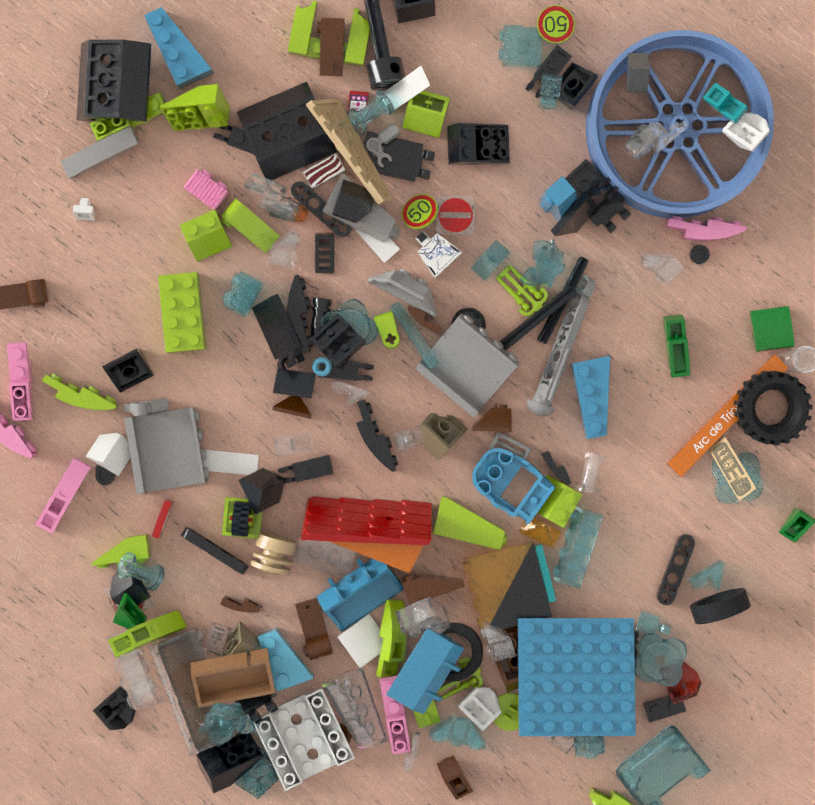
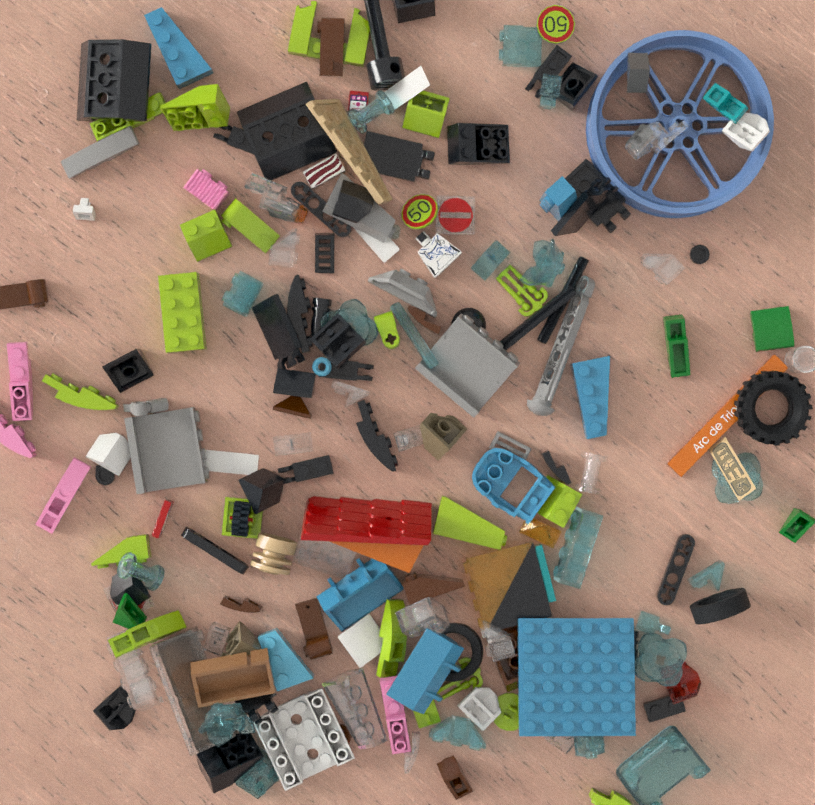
light grey bar [367,123,401,168] -> none
reddish brown slope [471,404,512,432] -> none
bright pink slope [665,216,746,241] -> none

